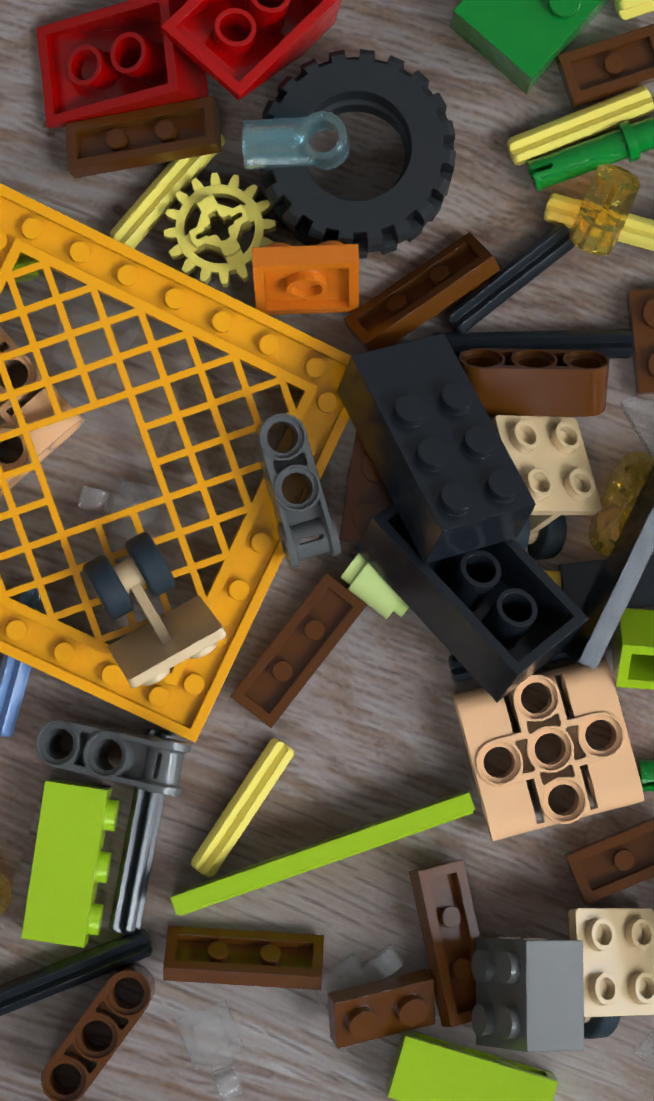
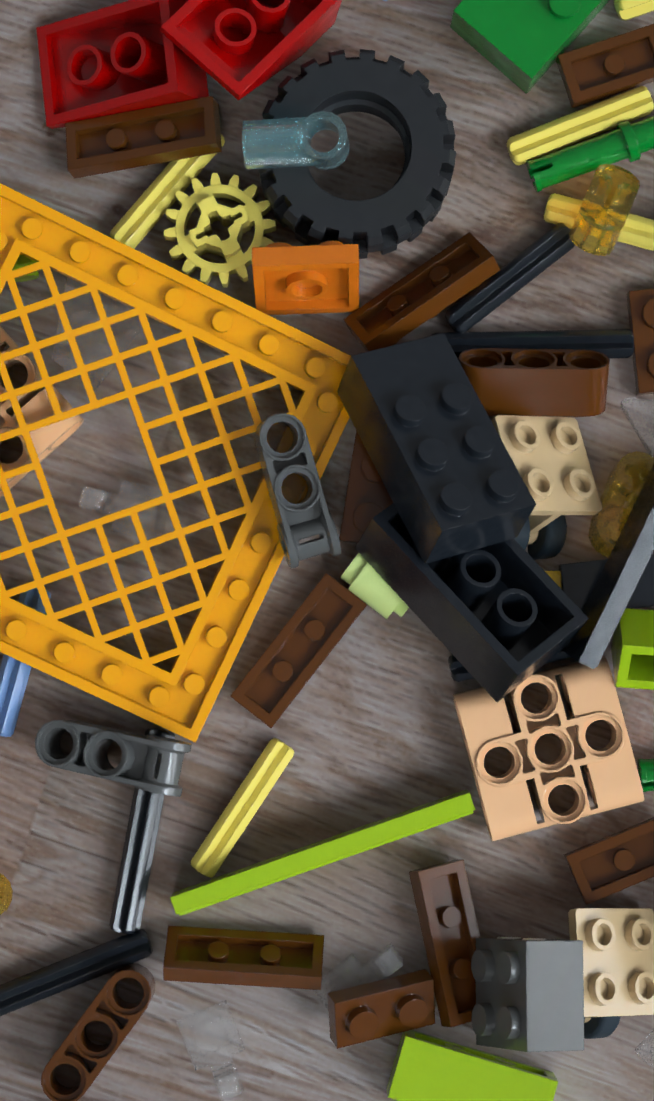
lime brick [21,778,119,948] -> none
tan plate [83,532,227,688] -> none

